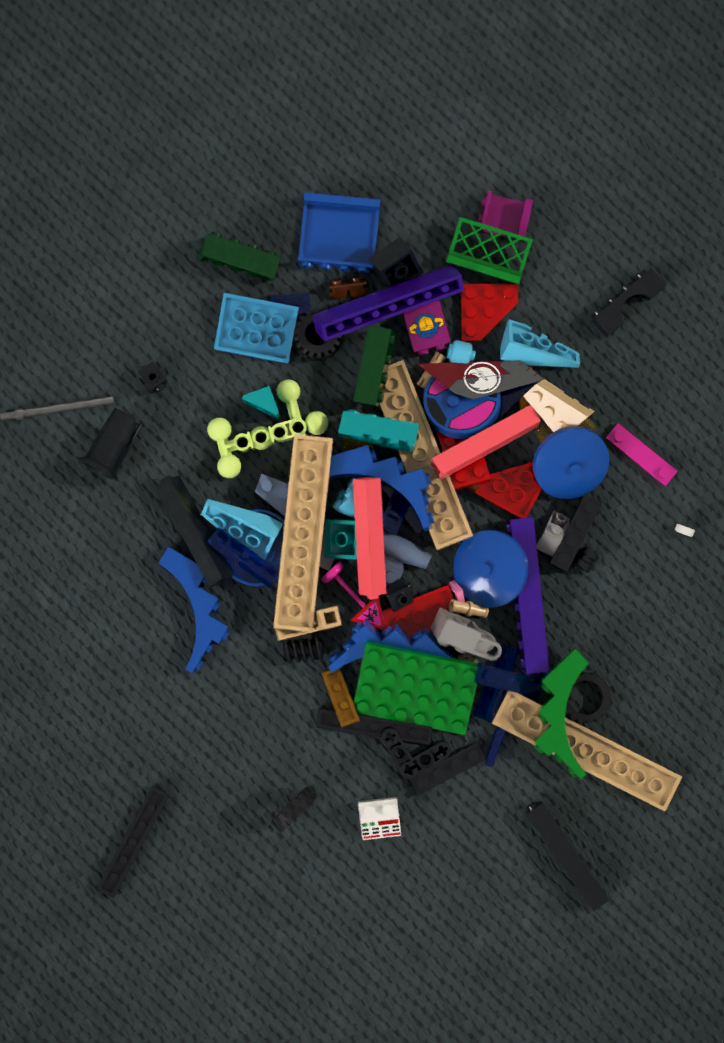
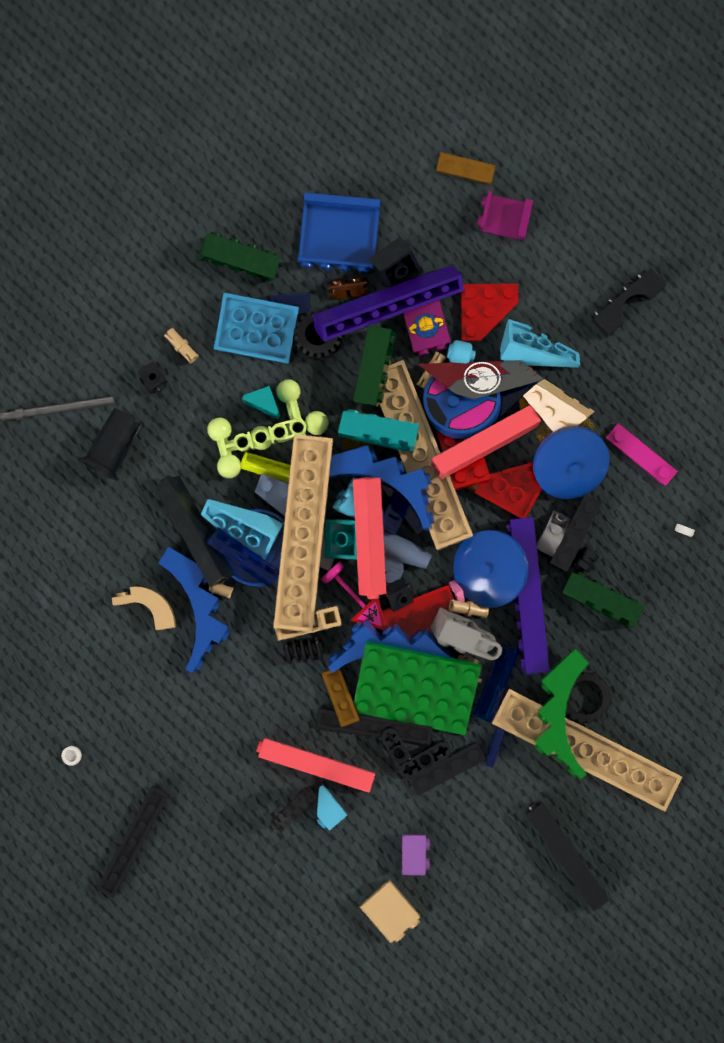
white slope [358,797,401,840] -> none
green fence [446,217,533,284] -> none
clear blue plate [474,663,542,698] -> none
none -> white tile [62,746,82,766]
none -> tan arch [112,587,176,630]
none -> tan pin [164,328,199,364]
none -> tan pin [208,584,234,599]
none -> neon yellow plate [240,452,291,483]
none -> coral brick [256,738,375,792]
none -> medium azure slope [317,784,347,831]
none -> tan brick [360,879,420,943]
none -> medium lavender brick [402,834,430,875]
none -> pearl gold tile [436,152,496,185]
none -> dark green wedge [561,571,645,628]

